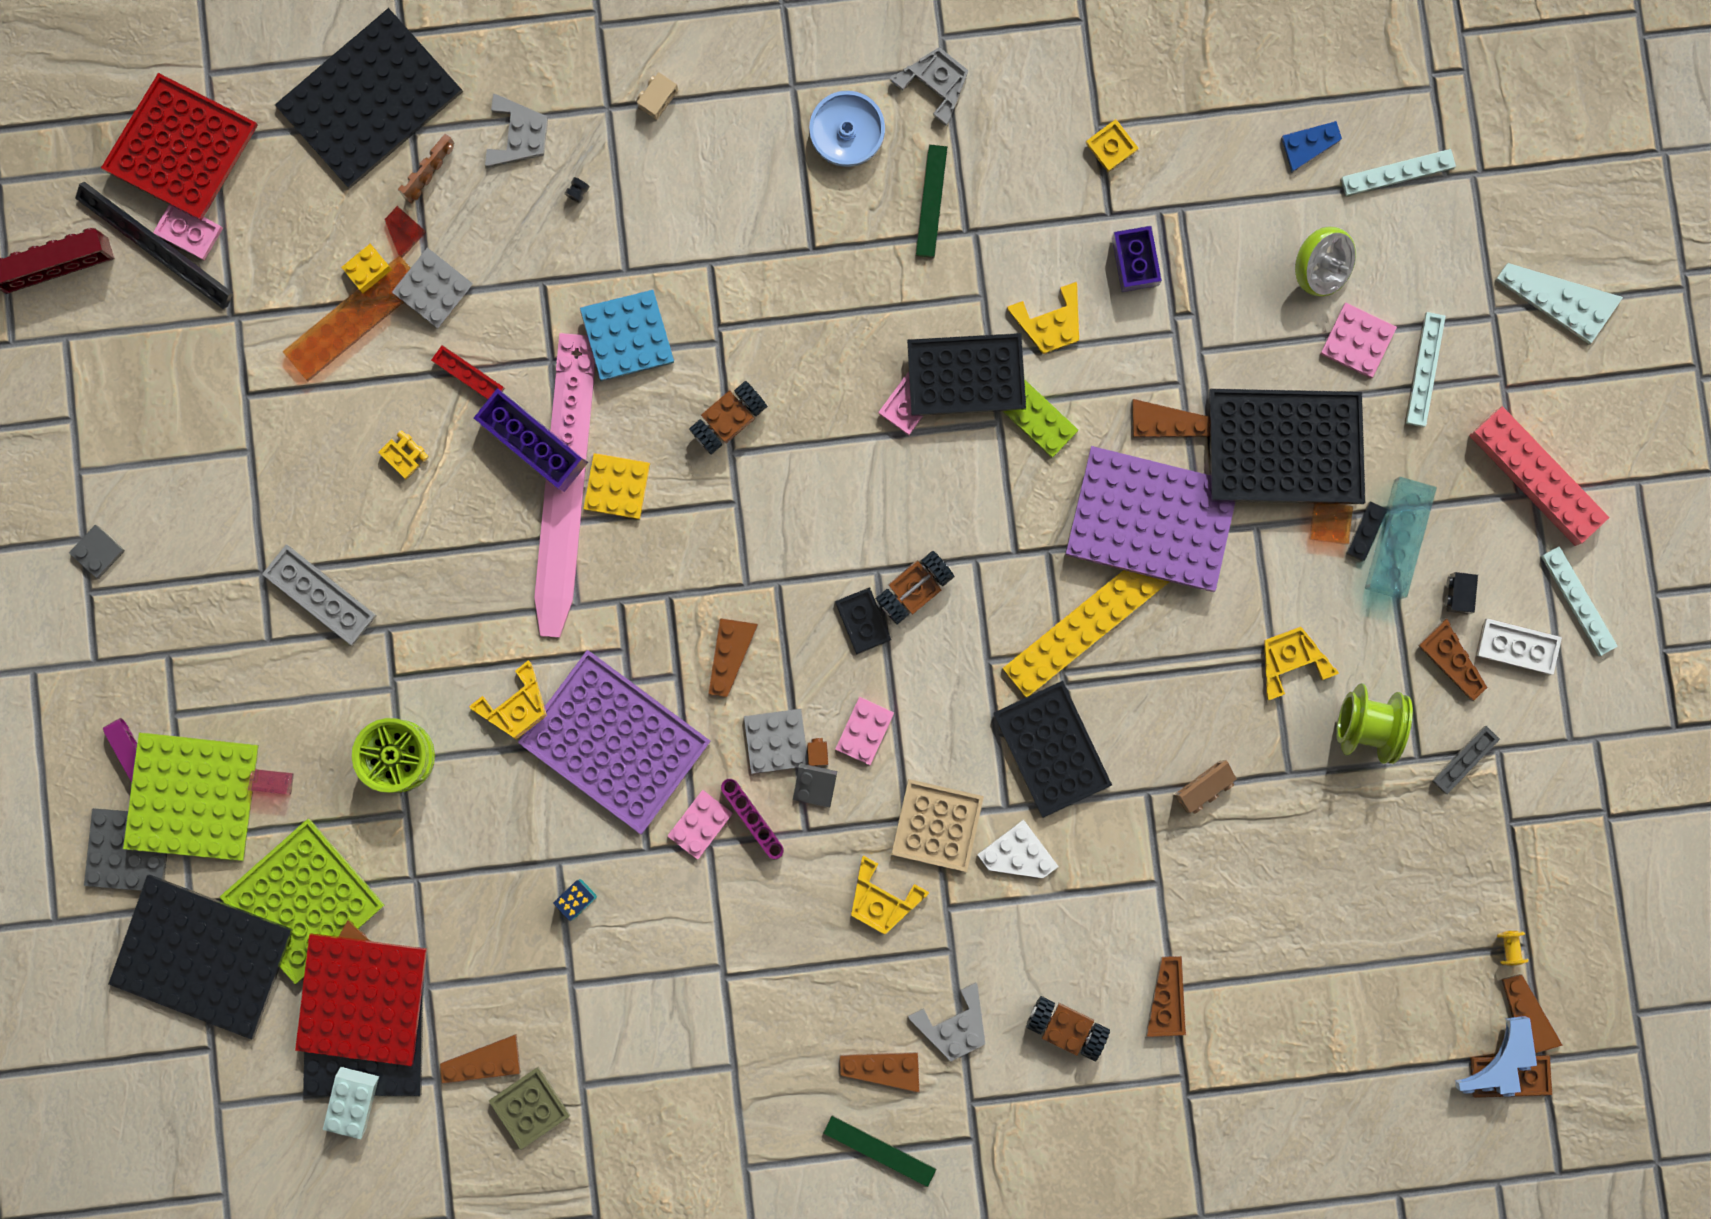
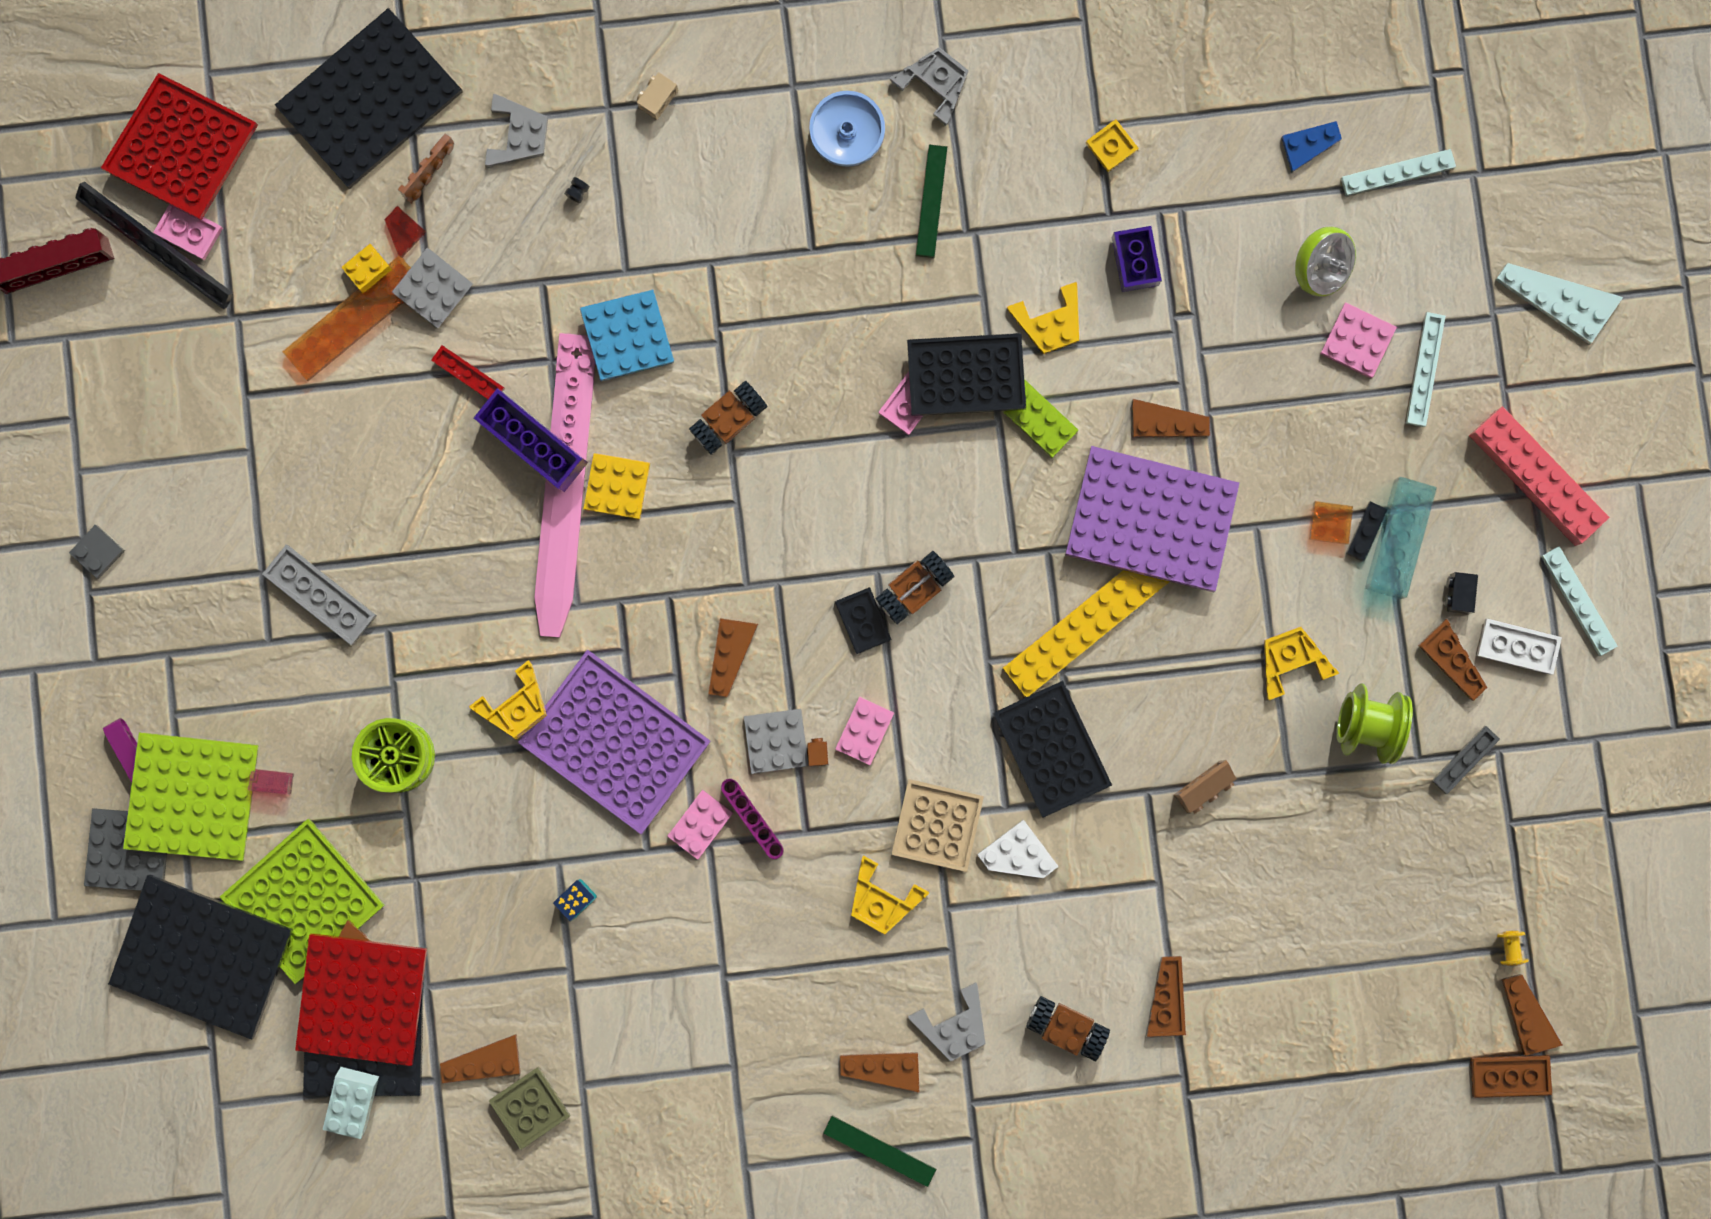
yellow plate [378,430,429,480] -> none
dark grey plate [793,763,838,808] -> none
black plate [1209,389,1366,504] -> none
light blue arch [1455,1016,1537,1097] -> none

